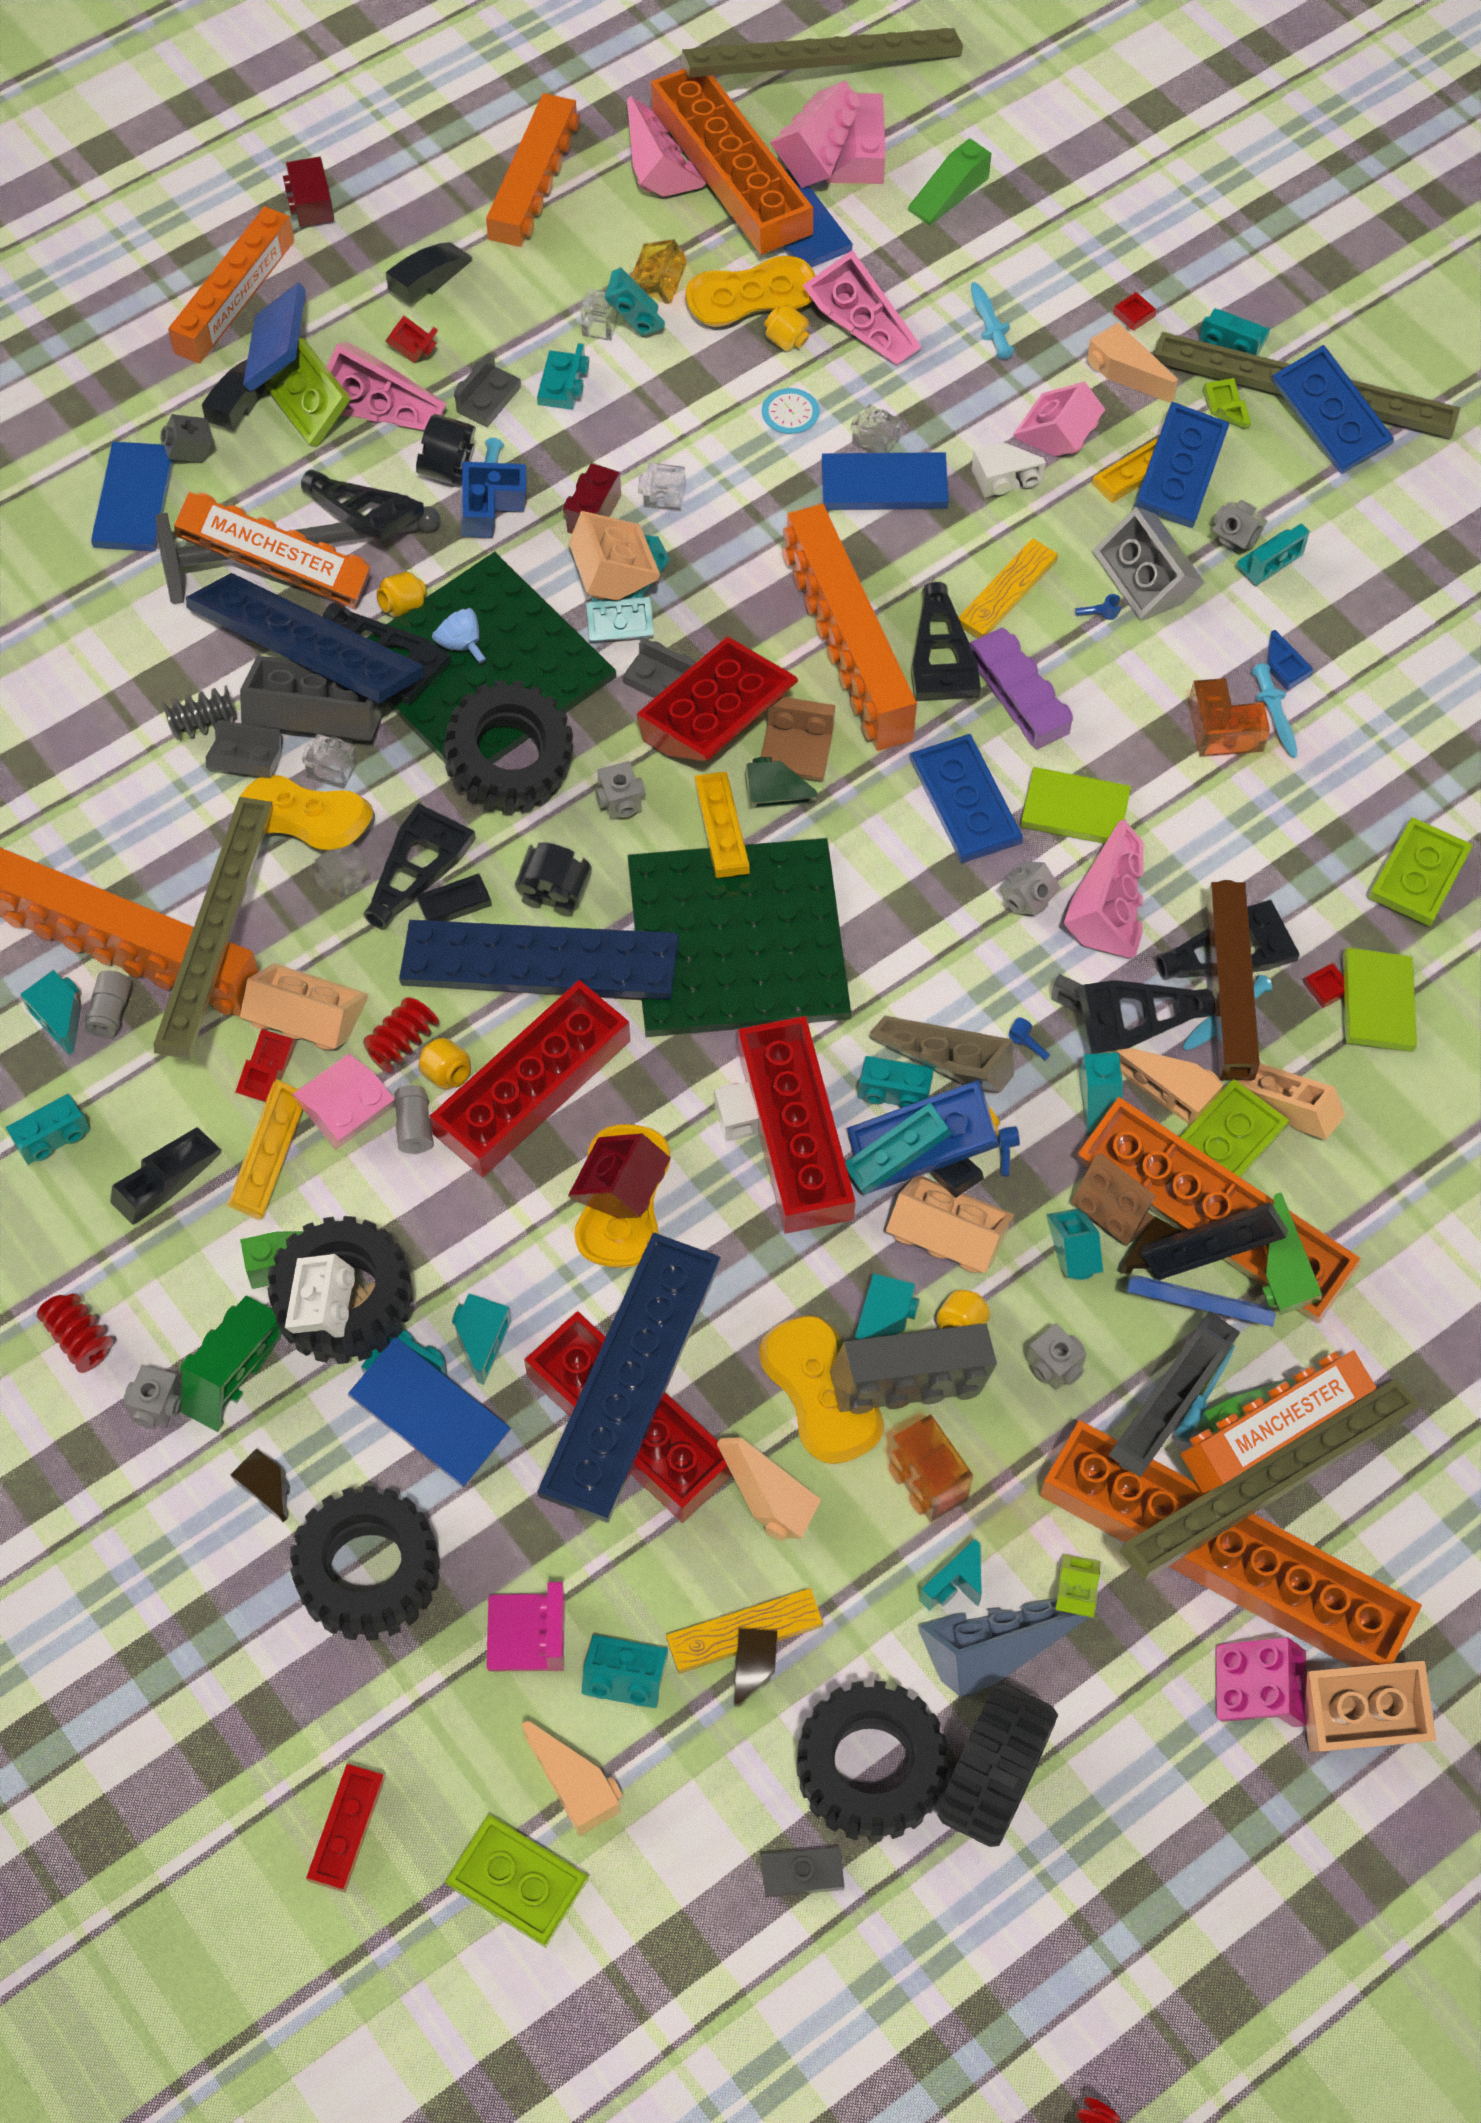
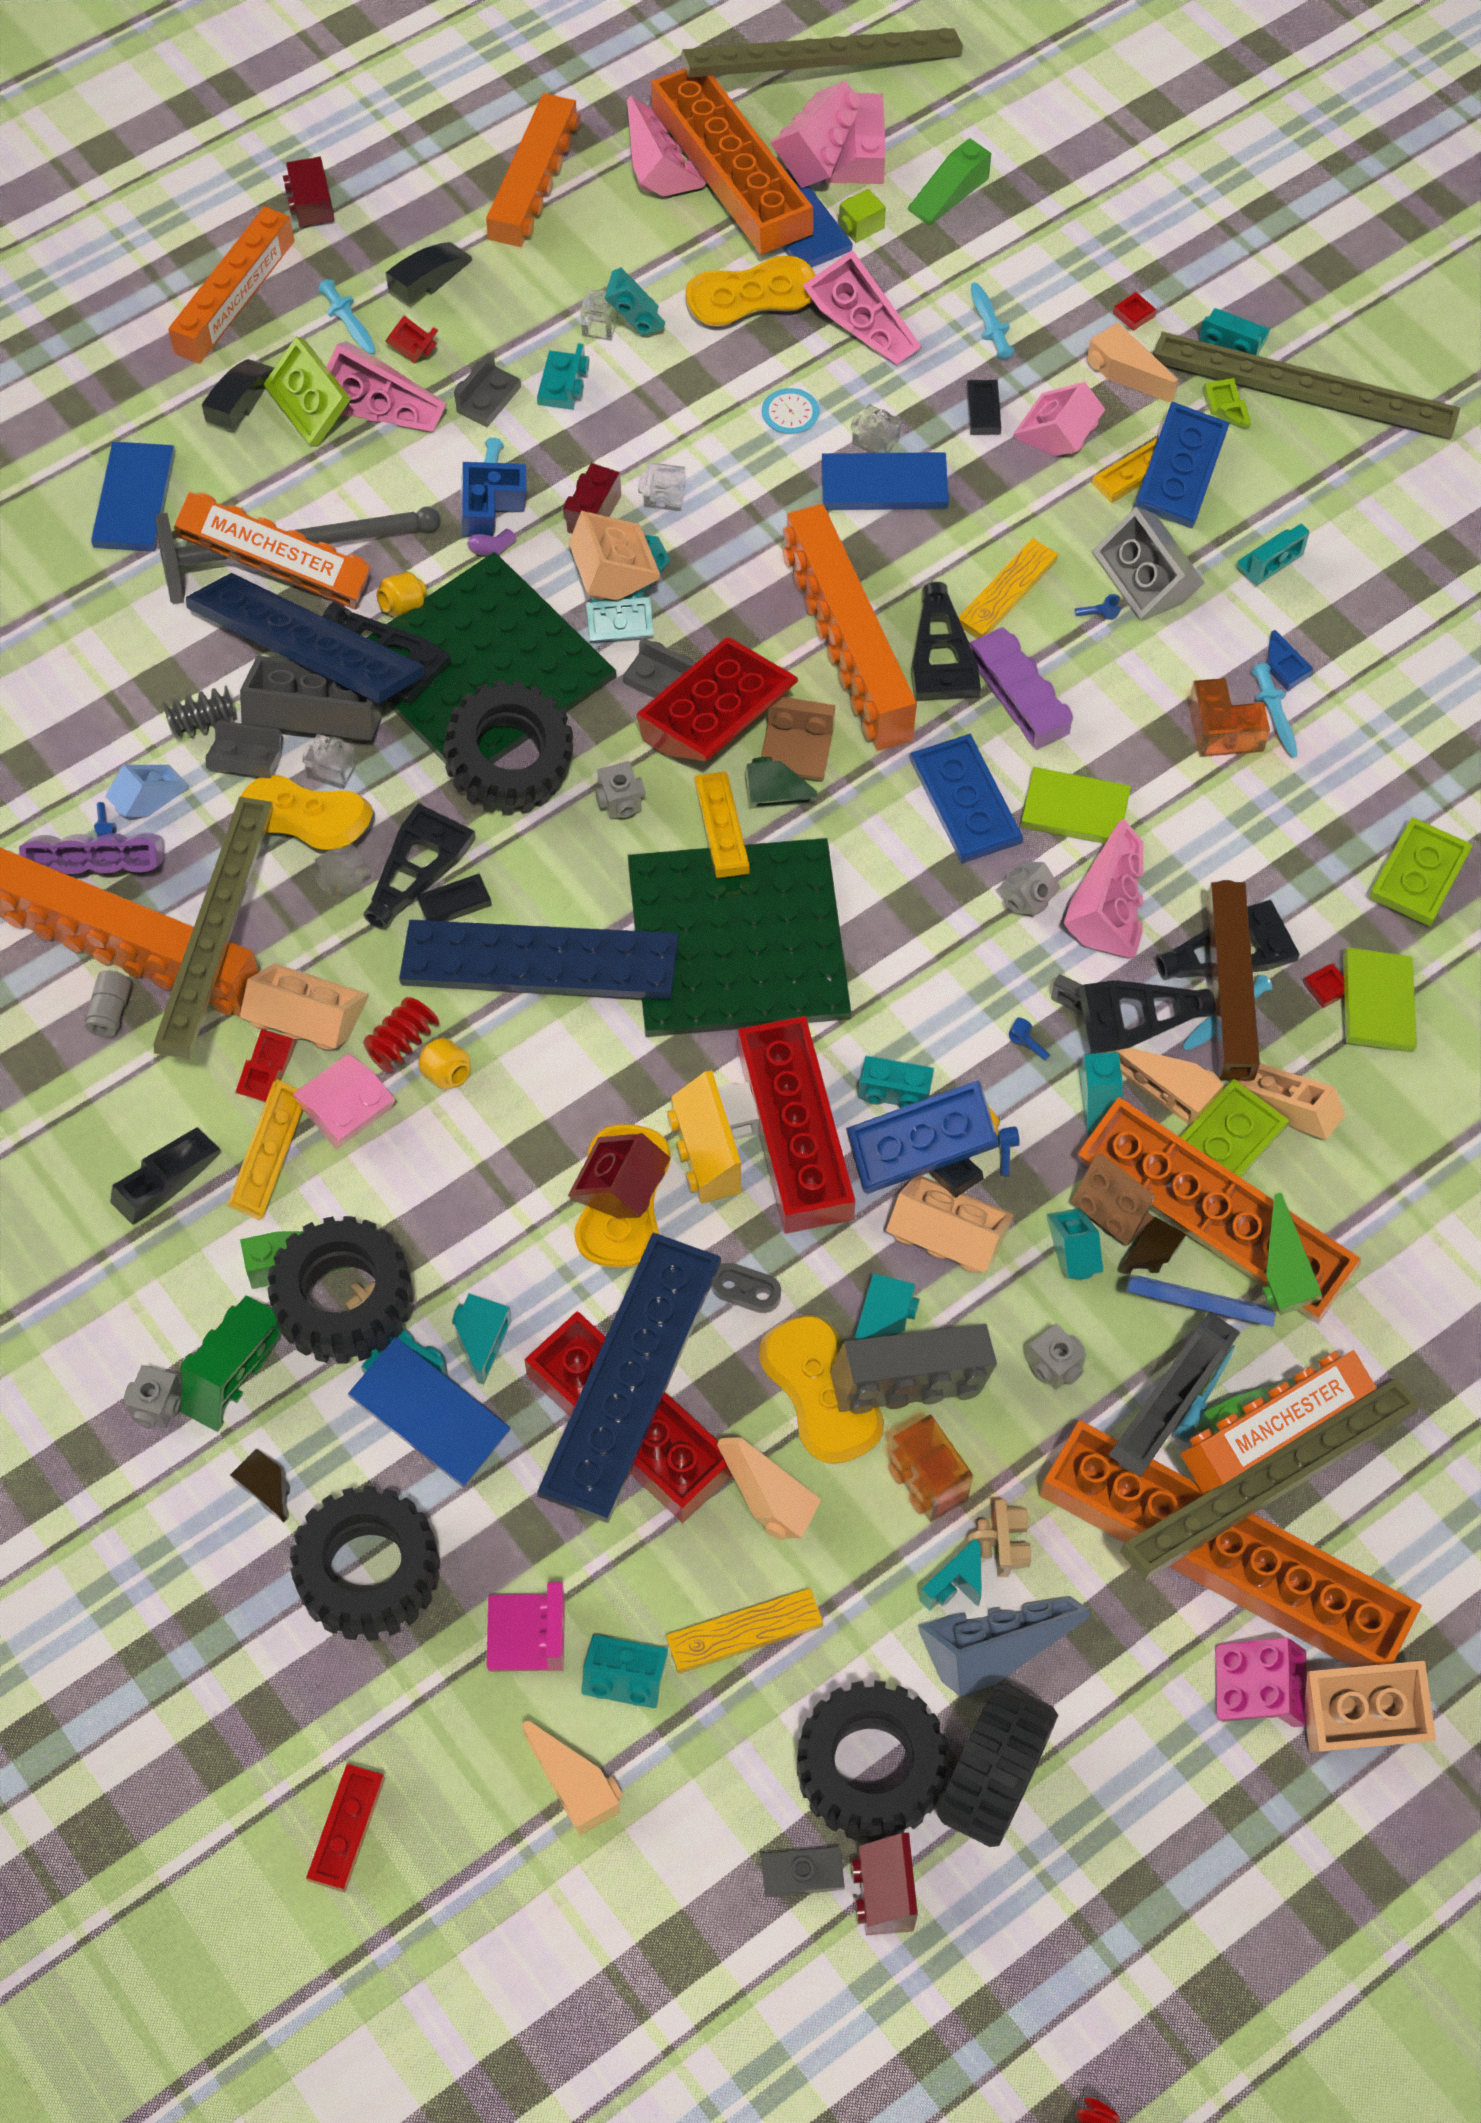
teal bracket [5,1093,90,1165] -> none
teal slope [20,969,81,1055] -> none
red piece [36,1293,113,1373] -> none
dark grey brick [160,414,213,463] -> none
blue tile [243,282,306,392] -> none
white bracket [285,1254,355,1338] -> none
black plate [301,469,424,541] -> none
light grey piece [394,1085,433,1154] -> none
black brick [416,414,476,487] -> none
red brick [429,980,630,1178] -> none
light blue piece [432,608,486,664] -> none
lime tile [445,1814,589,1948] -> none
black brick [515,842,592,917] -> none
clear yellow bracket [631,239,687,304] -> none
dark brown slope [734,1628,778,1707] -> none
yellow head [764,305,810,351] -> none
teal plate [845,1102,952,1195] -> none
dark tan wedge [871,1016,1014,1092] -> none
yellow head [936,1290,990,1329] -> none
white slope [972,442,1046,498] -> none
lime slope [1056,1554,1101,1618] -> none
black tile [1141,1202,1288,1280] -> none
light grey brick [1212,500,1268,549] -> none
blue tile [1271,345,1394,474] -> none
none -> medium lavender brick [19,832,164,874]
none -> blue hand [94,802,116,837]
none -> light blue slope [105,765,189,818]
none -> medium azure sword [318,279,375,354]
none -> medium lavender arm [467,528,516,556]
none -> yellow slope [667,1070,741,1204]
none -> dark grey plate [711,1262,781,1313]
none -> lime brick [838,189,886,243]
none -> dark red slope [851,1833,918,1936]
none -> black tile [966,379,1002,435]
none -> tan hips [968,1499,1031,1577]

